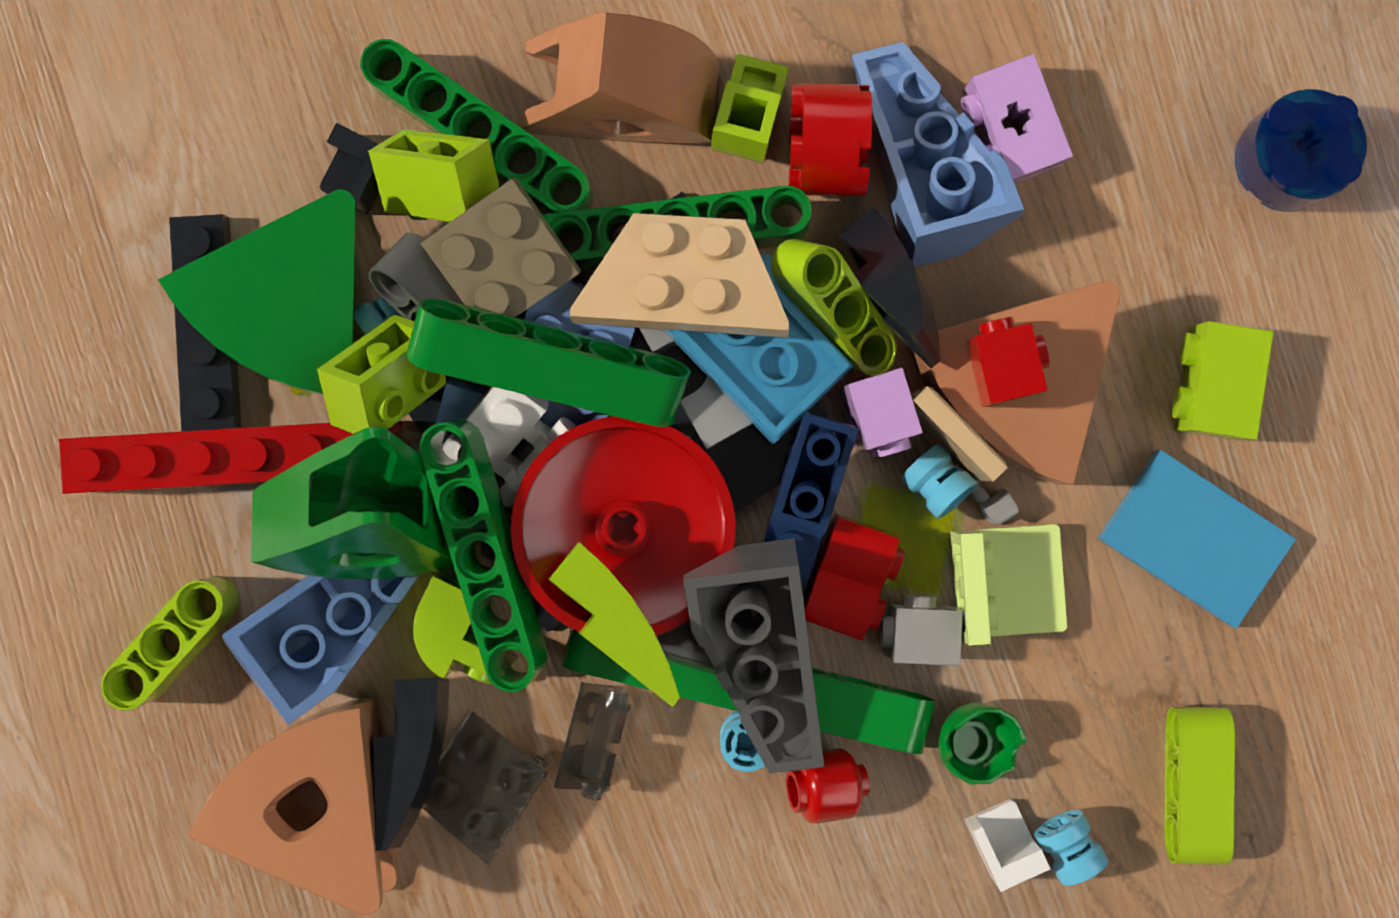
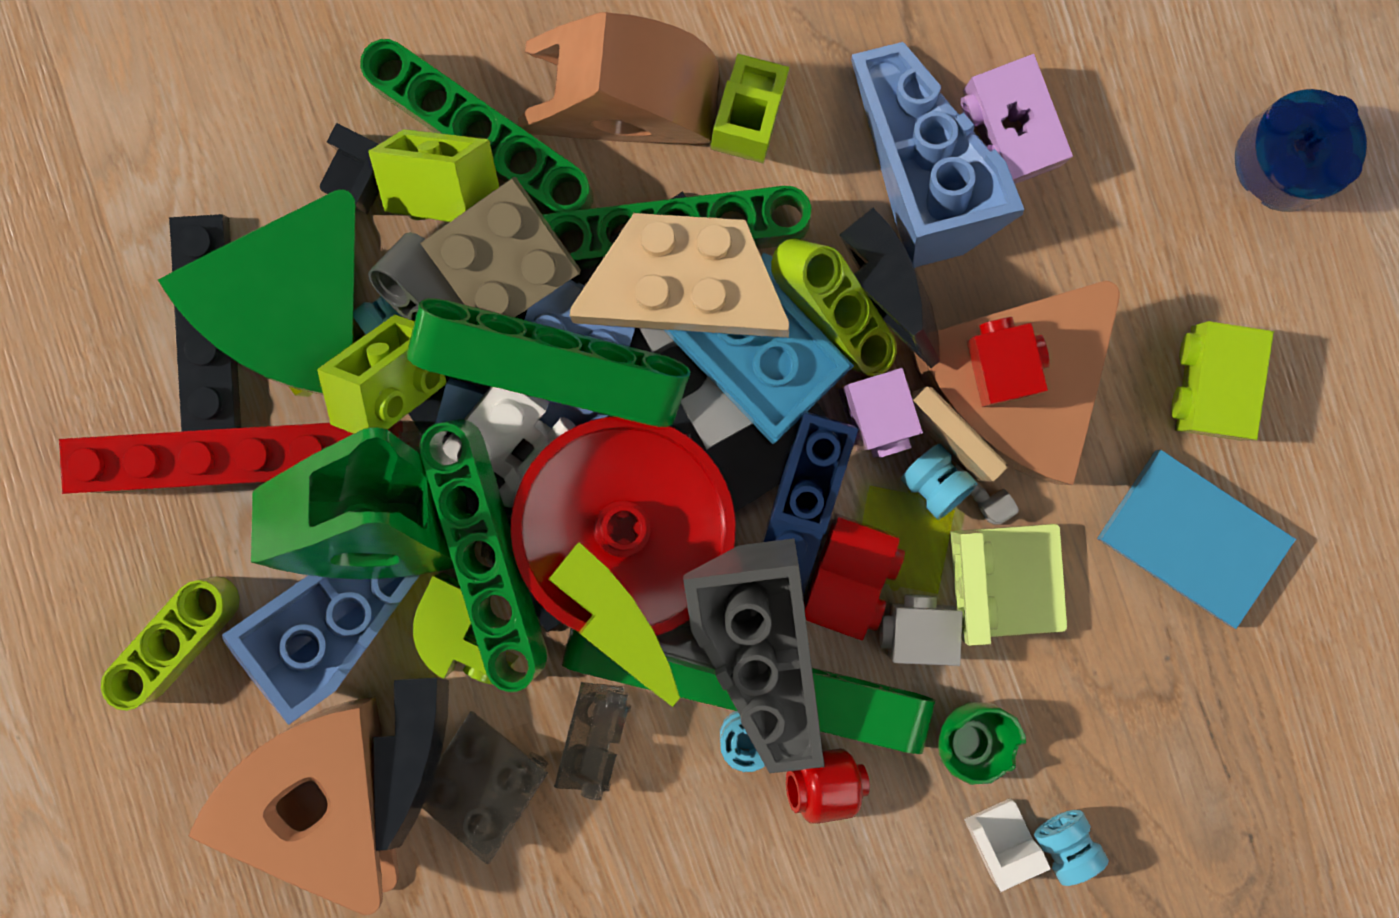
red brick [788,83,872,197] -> none
lime beam [1164,707,1235,865] -> none

